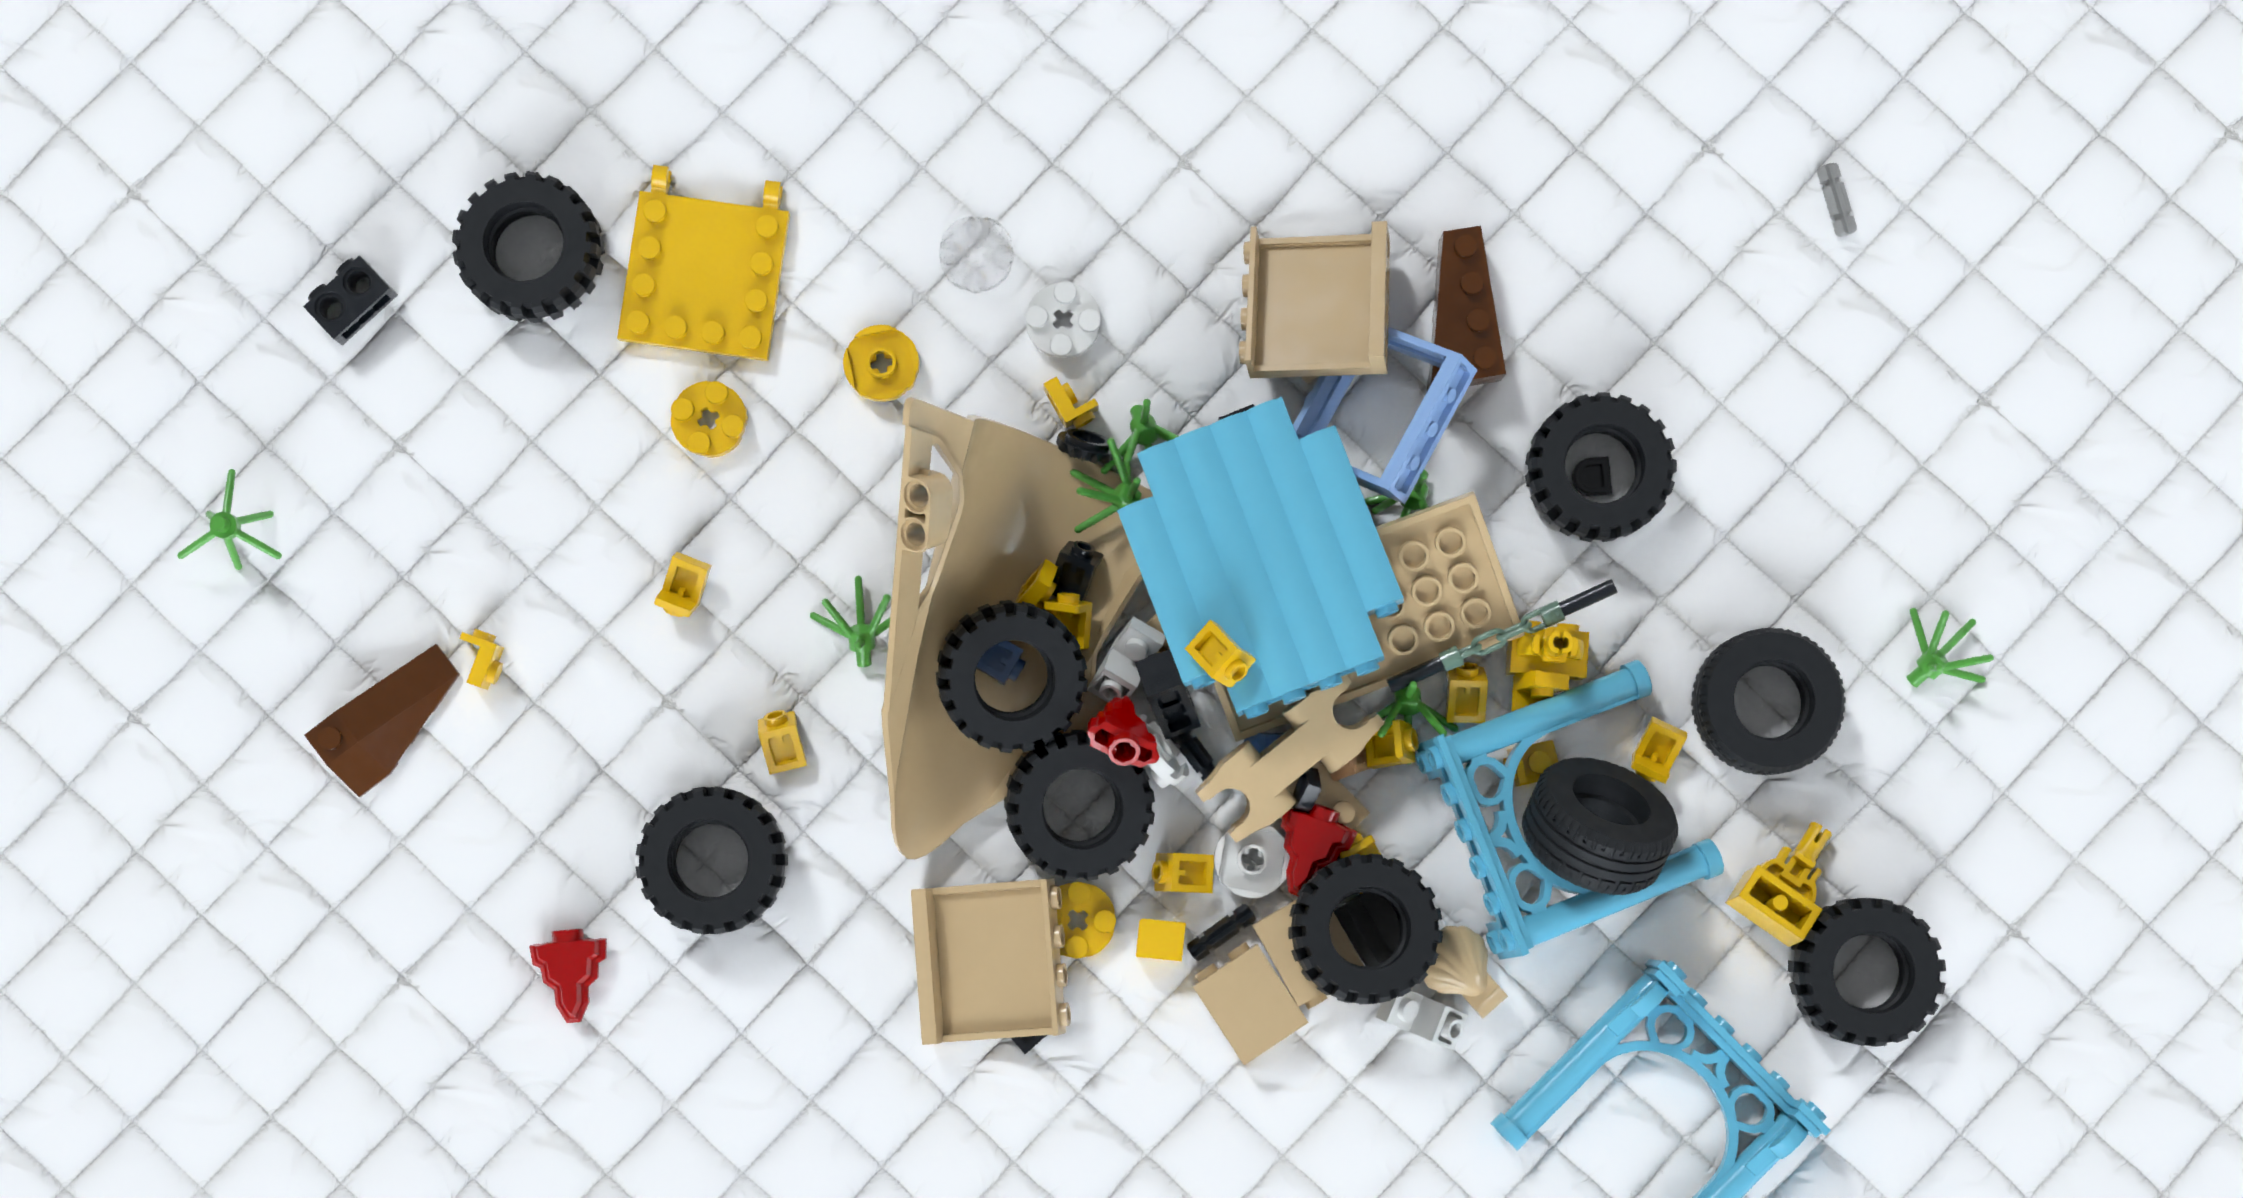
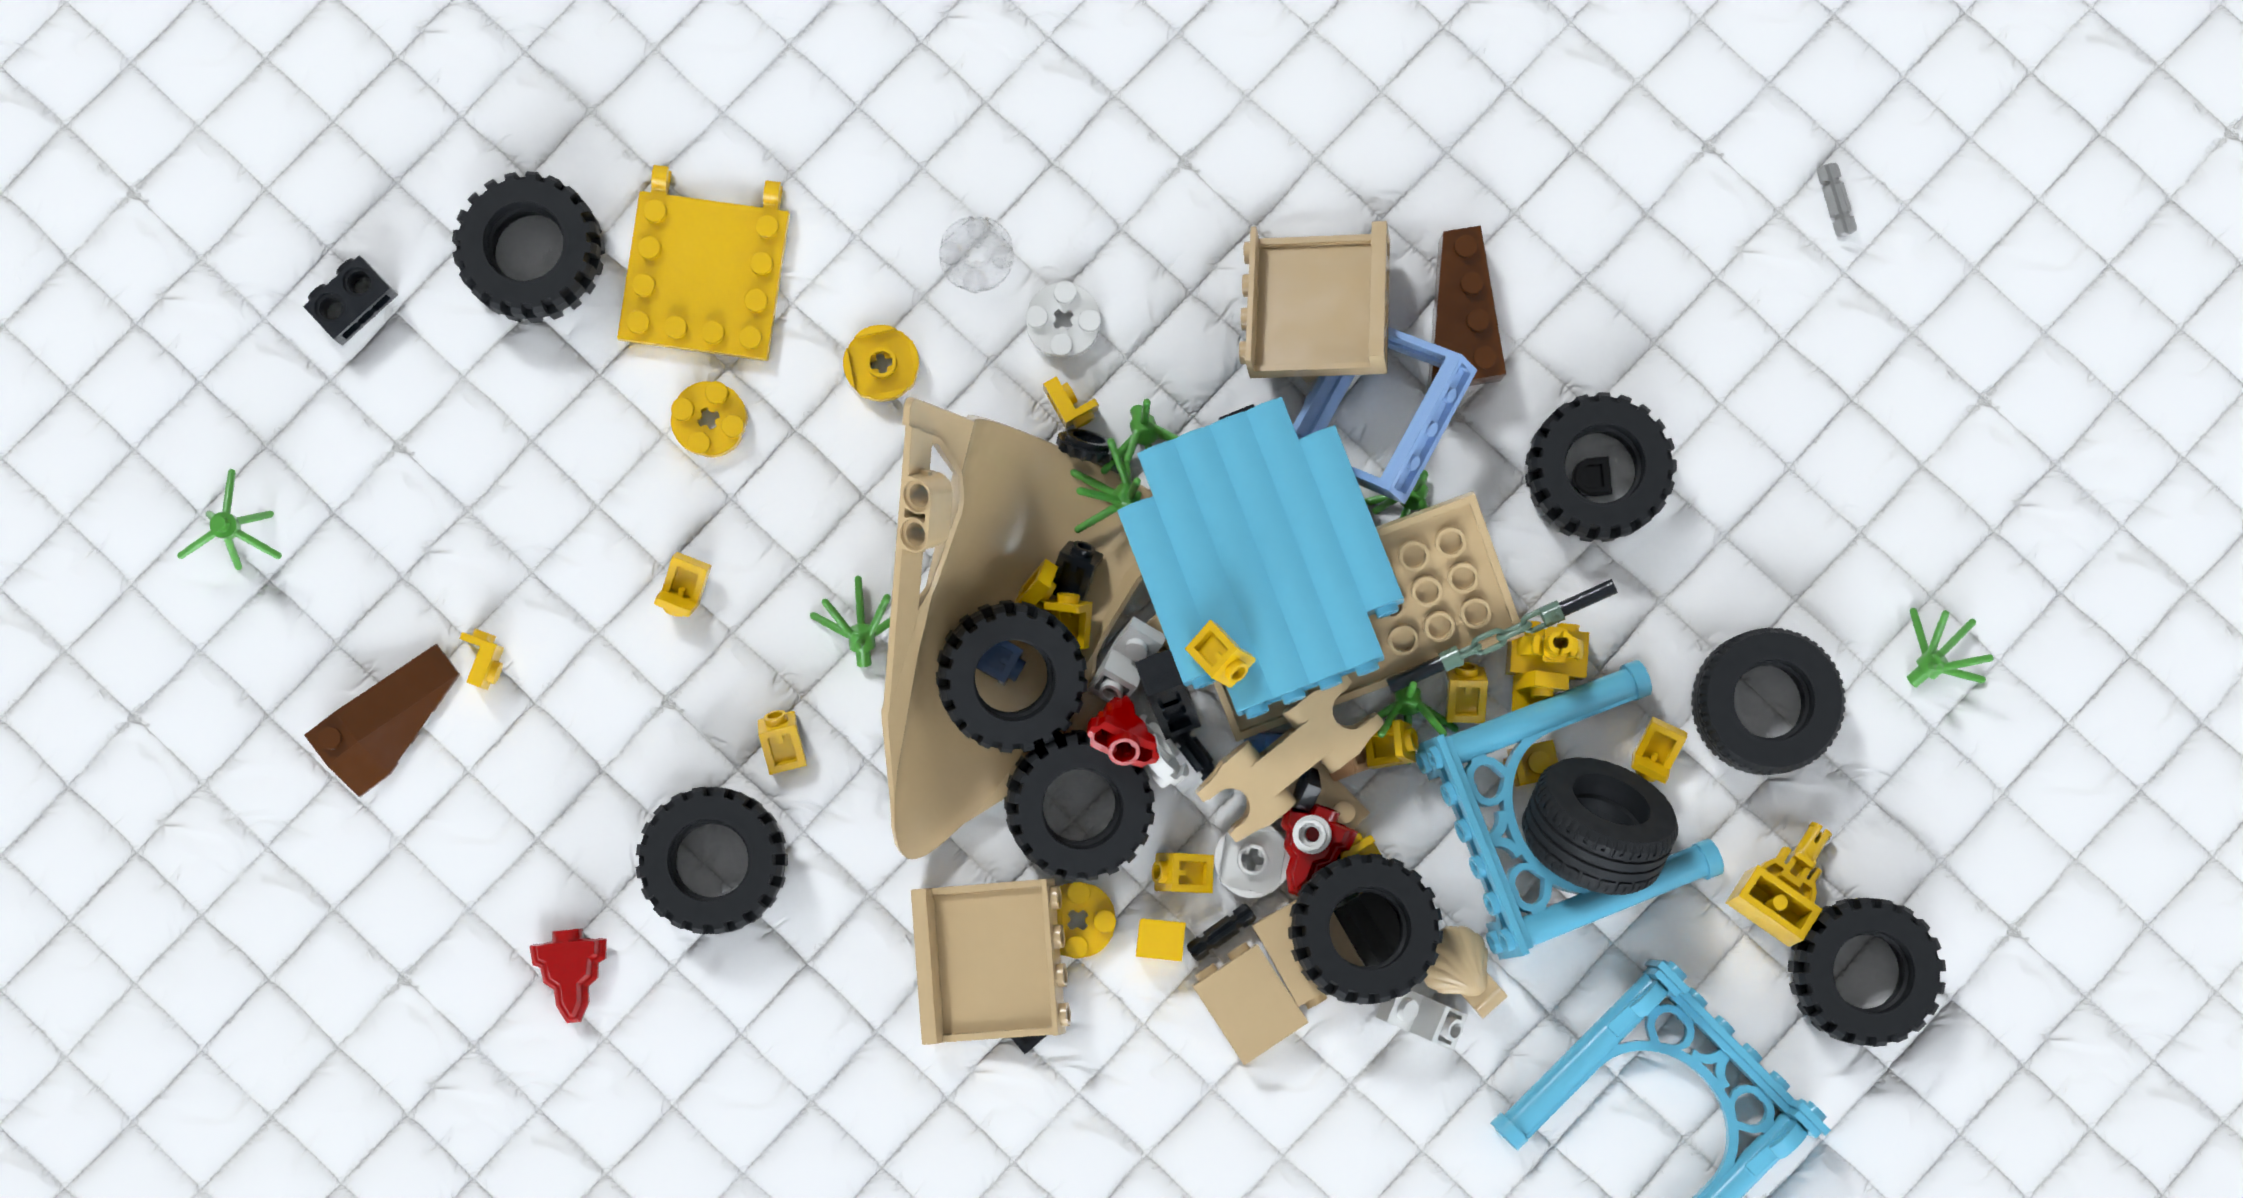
none -> white plate [1292,815,1332,854]

